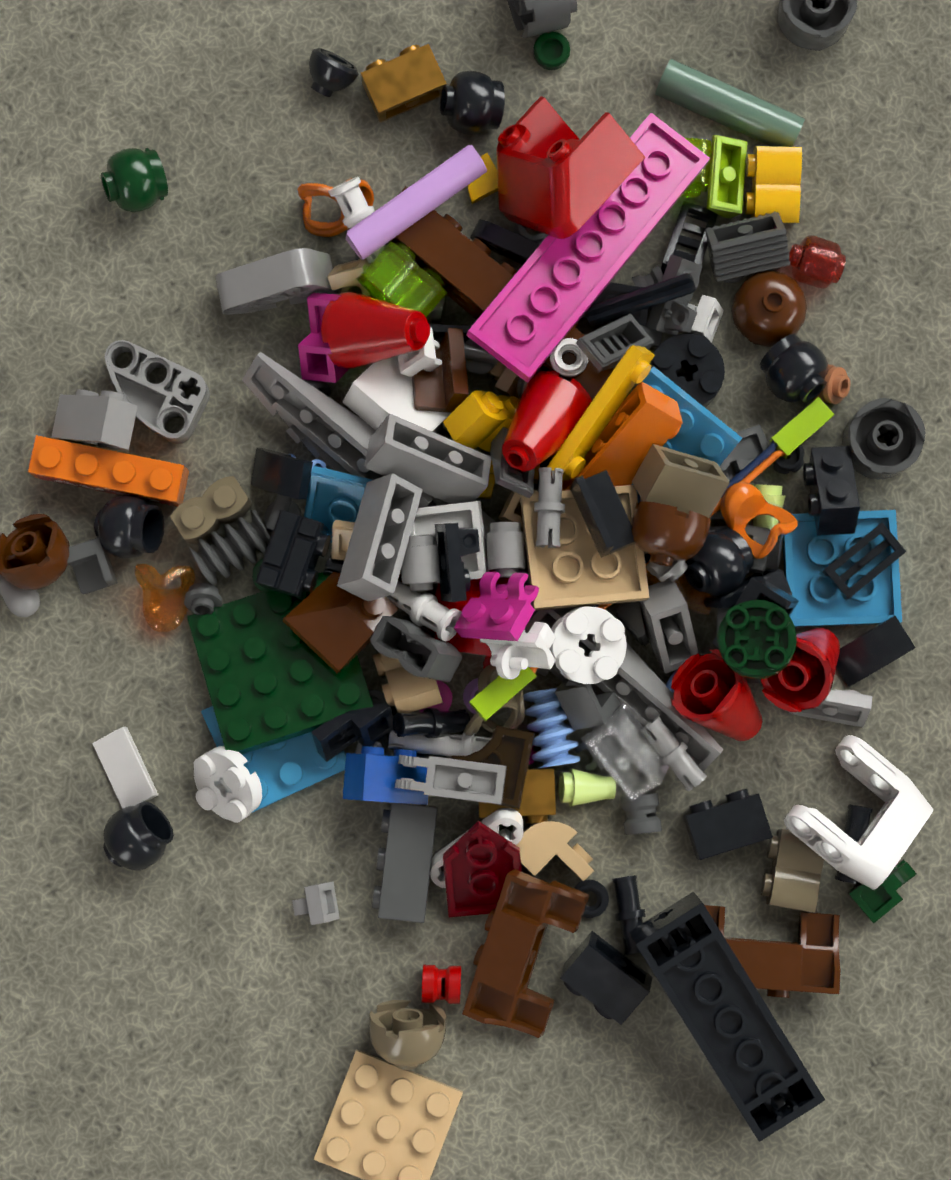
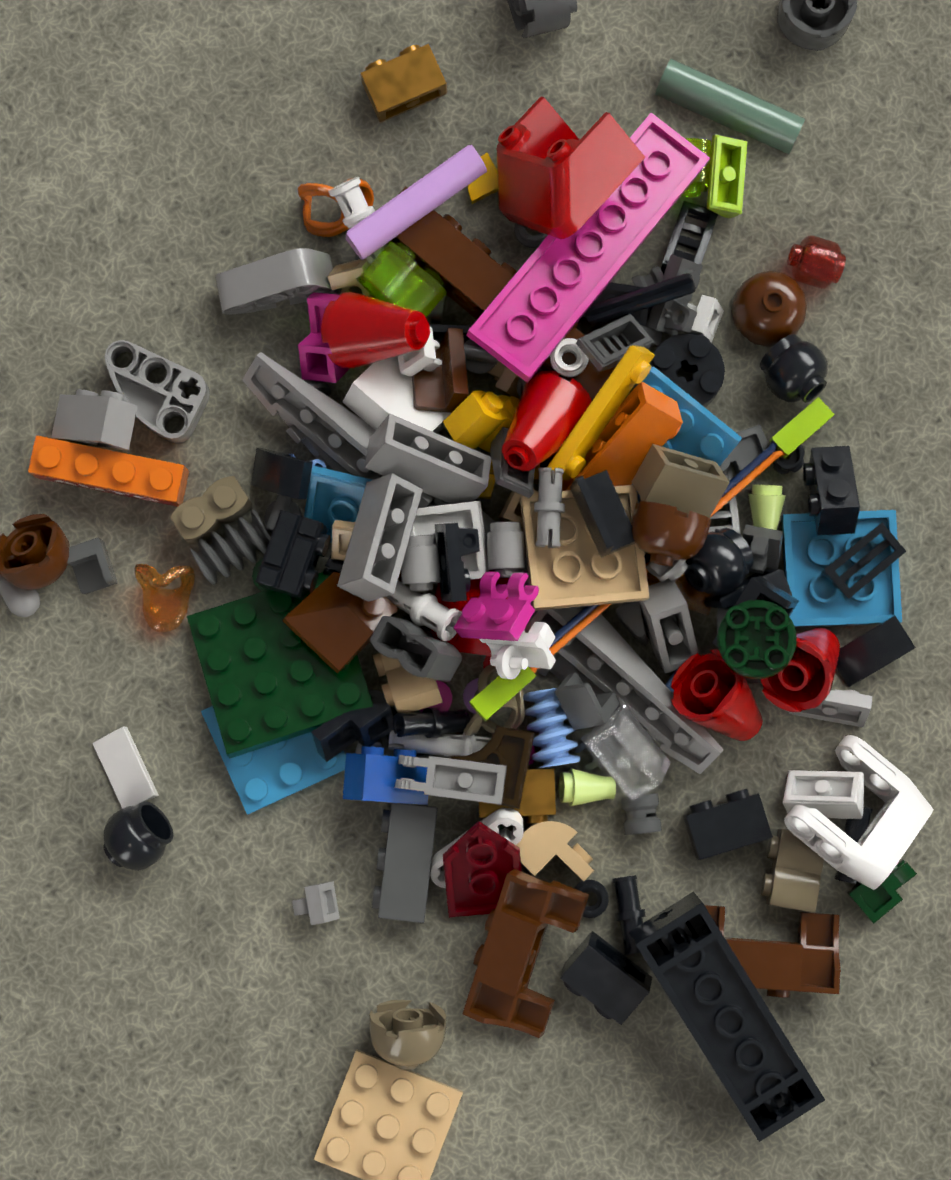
black piece [94,495,164,558] -> none
dark green piece [101,148,168,212] -> none
dark grey plate [184,583,222,615] -> none
white plate [194,746,262,823] -> none
black brick [309,48,359,97] -> none
red wheel [422,964,461,1004] -> none
black piece [440,71,505,135] -> none
black beam [470,219,540,265] -> none
dark green tile [533,31,570,70] -> none
white plate [549,606,627,684] -> none
light grey pin [640,716,707,791] -> none
dark grey brick [705,211,790,283] -> none
orange piece [721,482,798,559] -> none
yellow brick [745,146,802,223] -> none
nougat plate [814,364,850,404] -> none
dark grey brick [842,398,926,479] -> none
none -> white slope [783,770,864,819]

